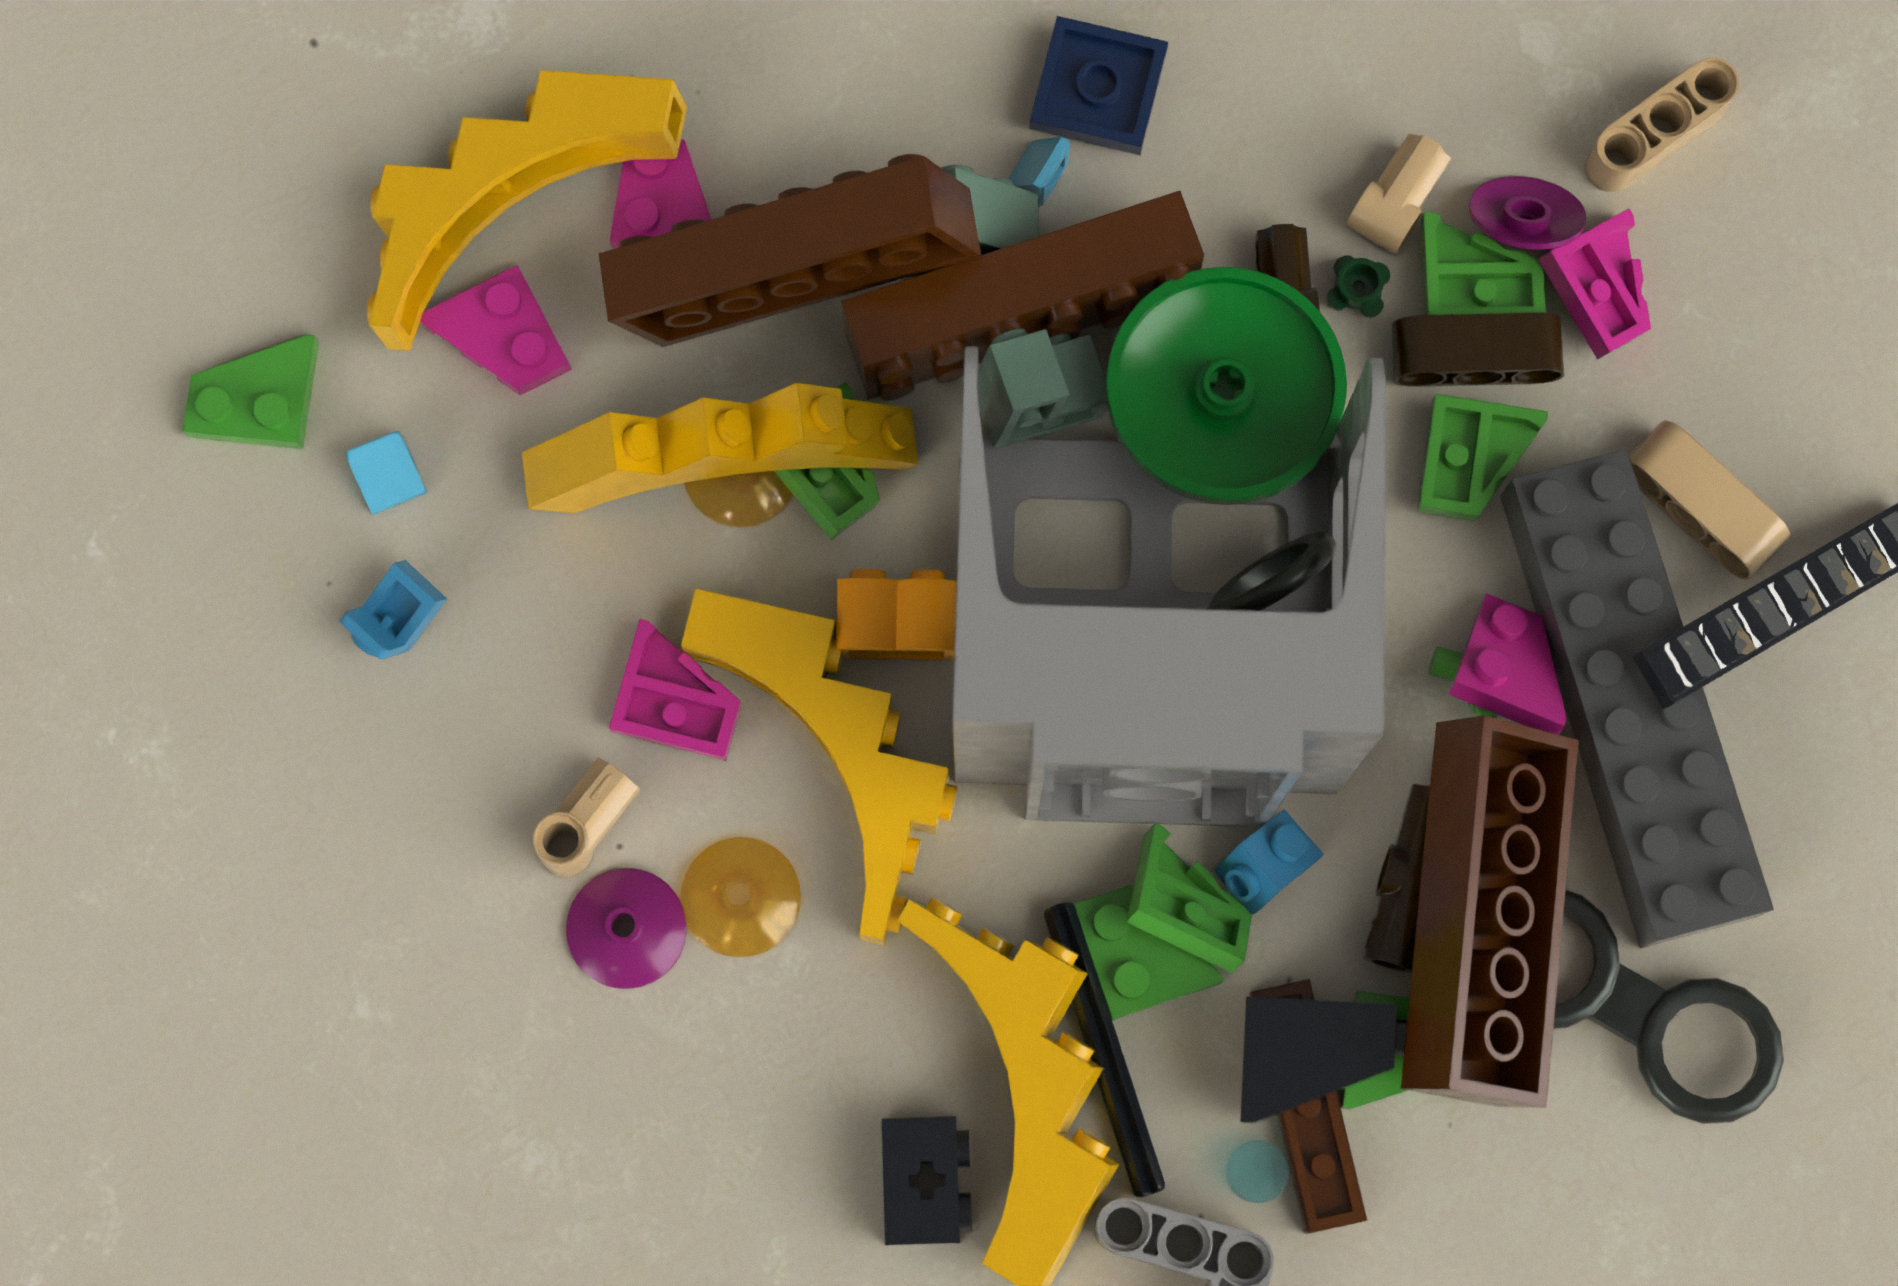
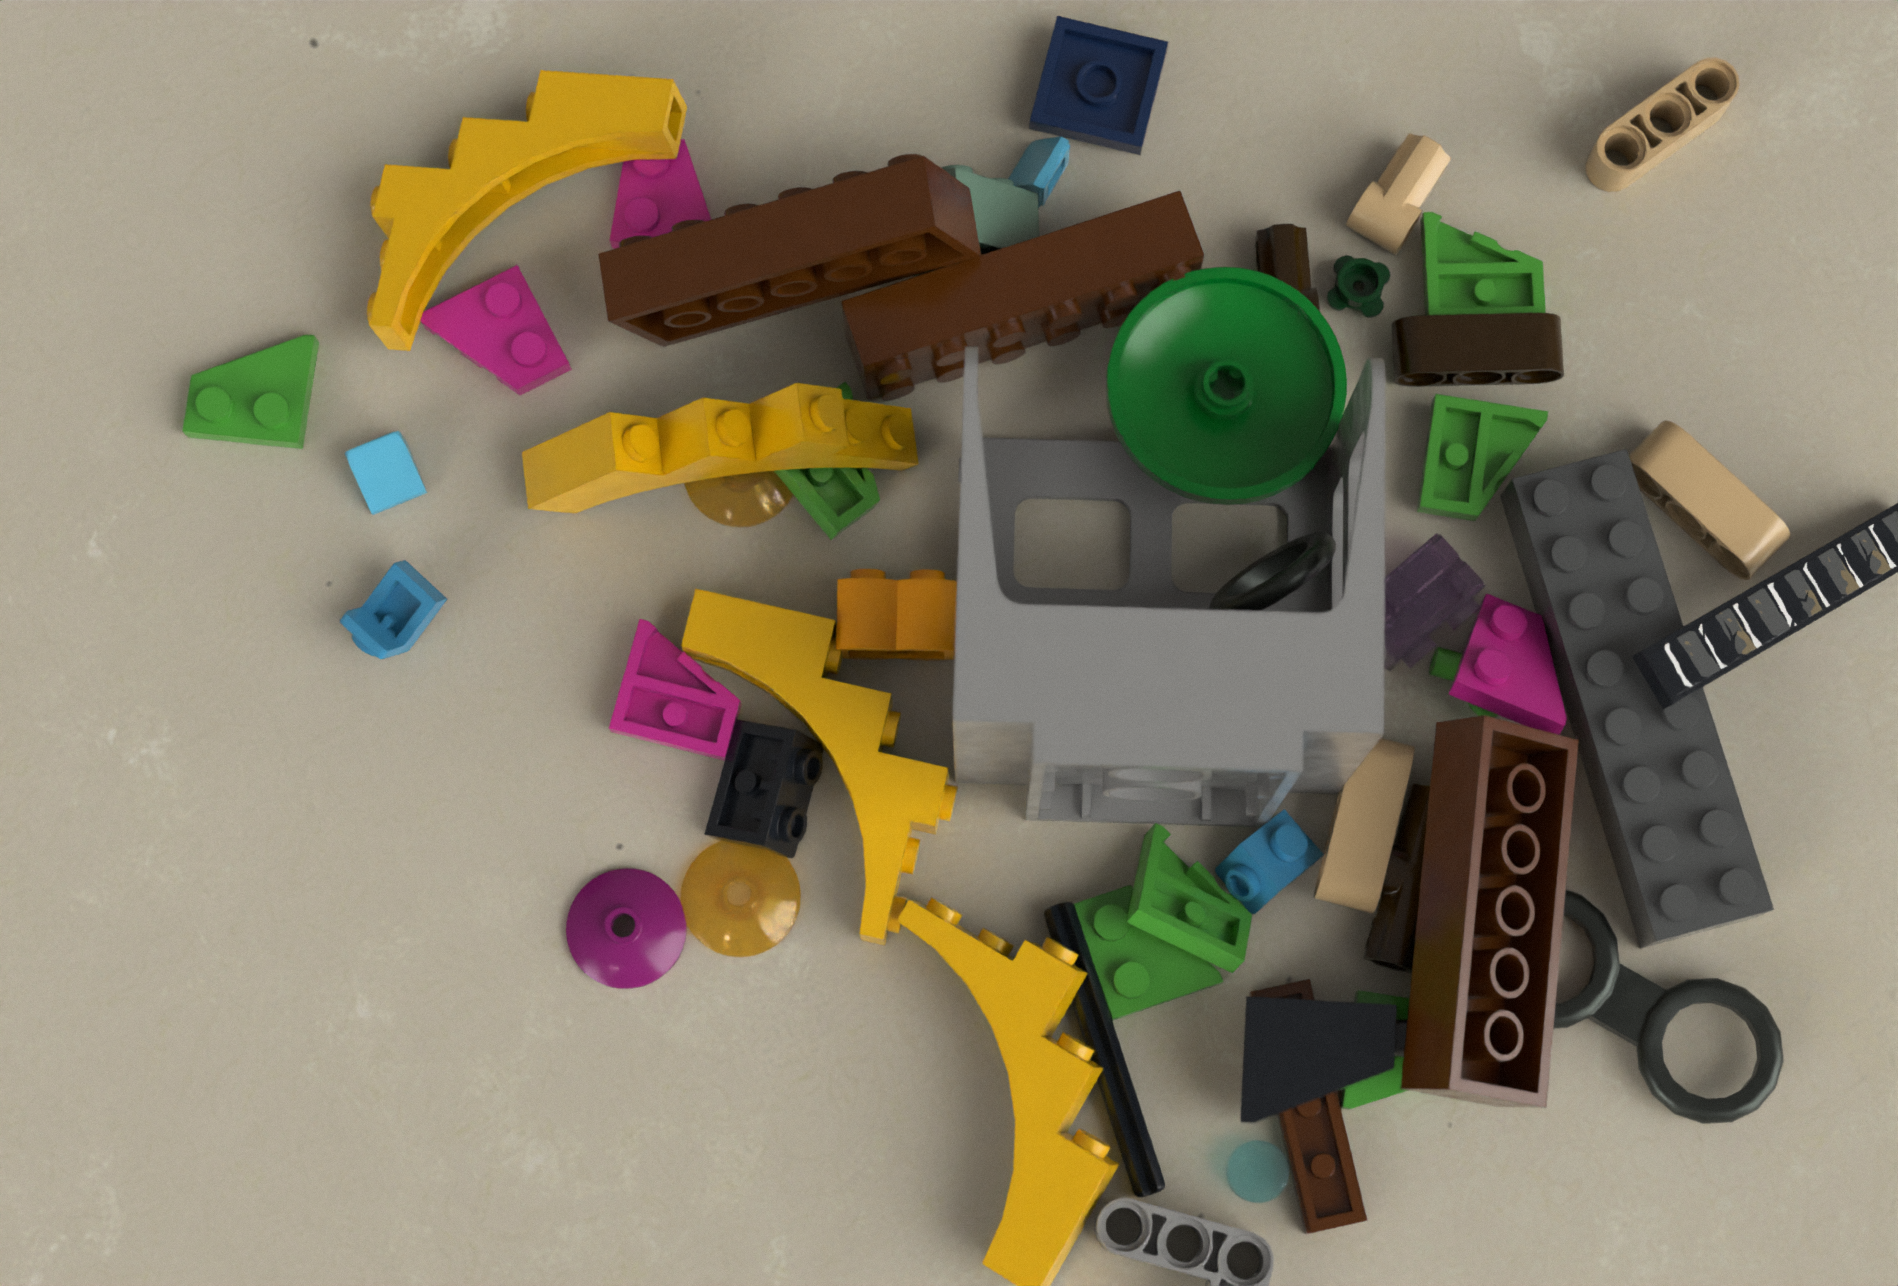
tan piece [533,757,640,877] -> none
black brick [881,1116,972,1246] -> none
sand green brick [978,329,1108,449] -> none
magenta dish [1469,176,1586,249] -> none
dark pink wing [1538,209,1651,360] -> none
none -> black bracket [705,719,824,859]
none -> tan beam [1314,738,1415,914]
none -> clear purple brick [1384,533,1485,671]

